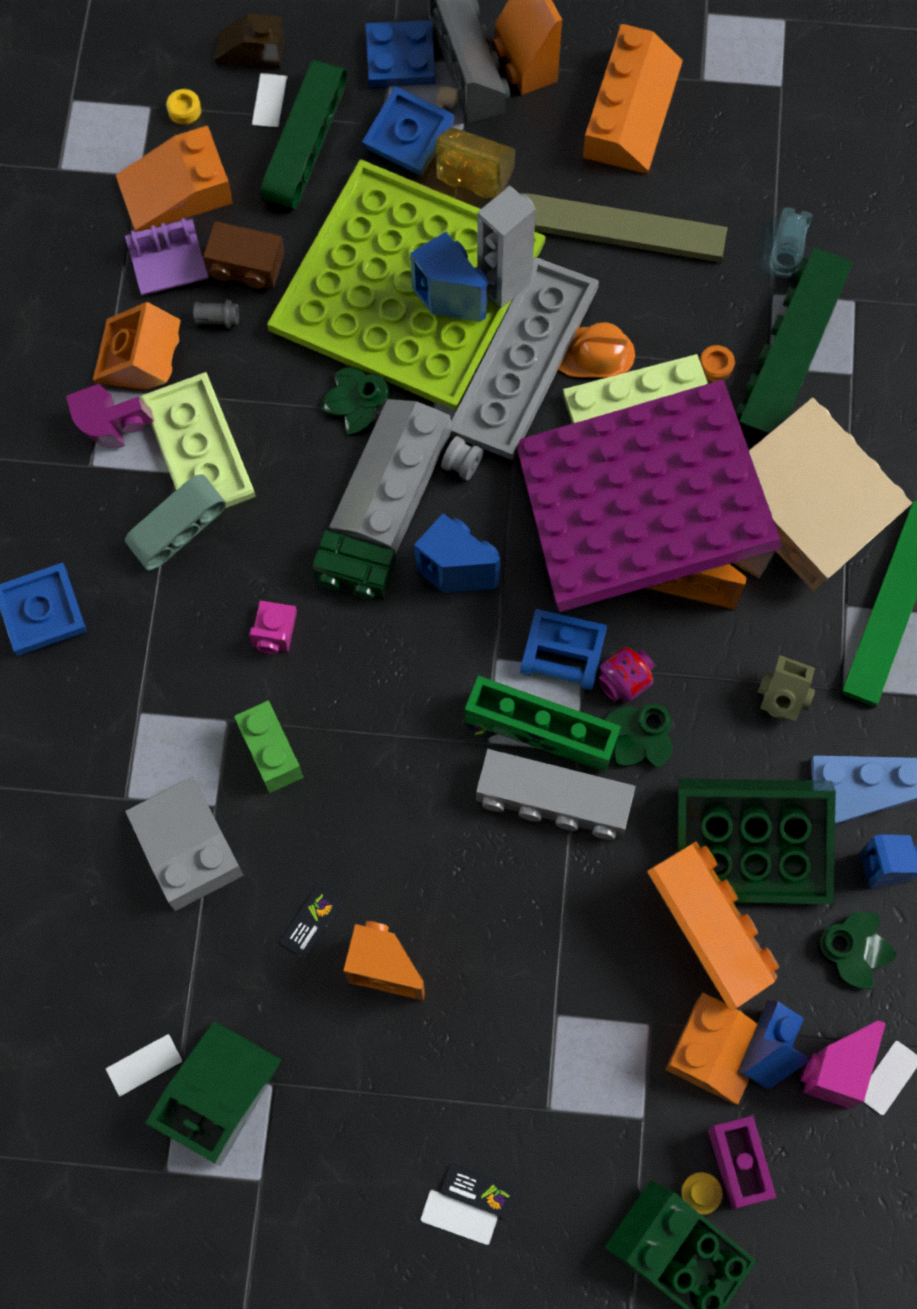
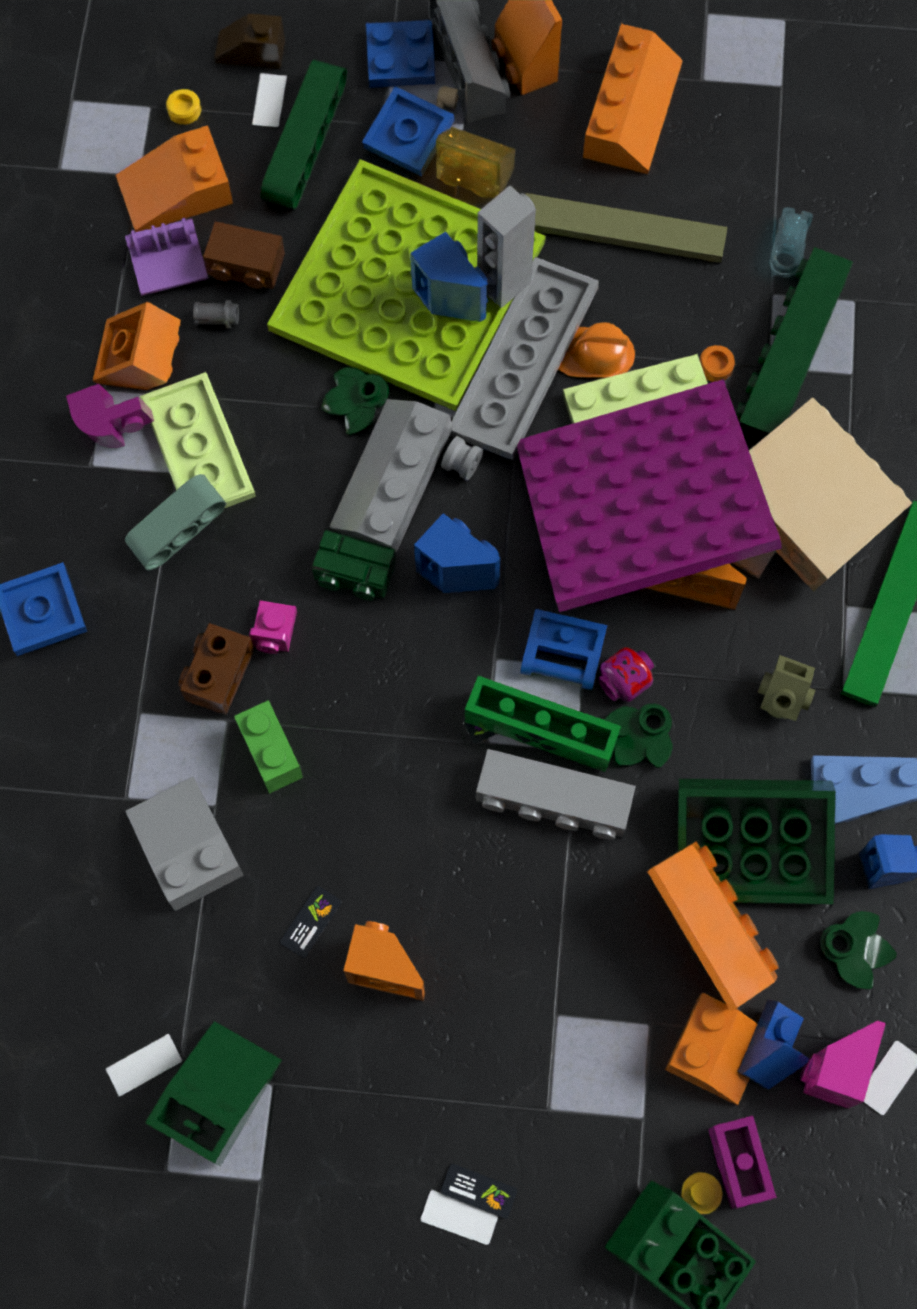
none -> reddish brown brick [179,623,254,715]

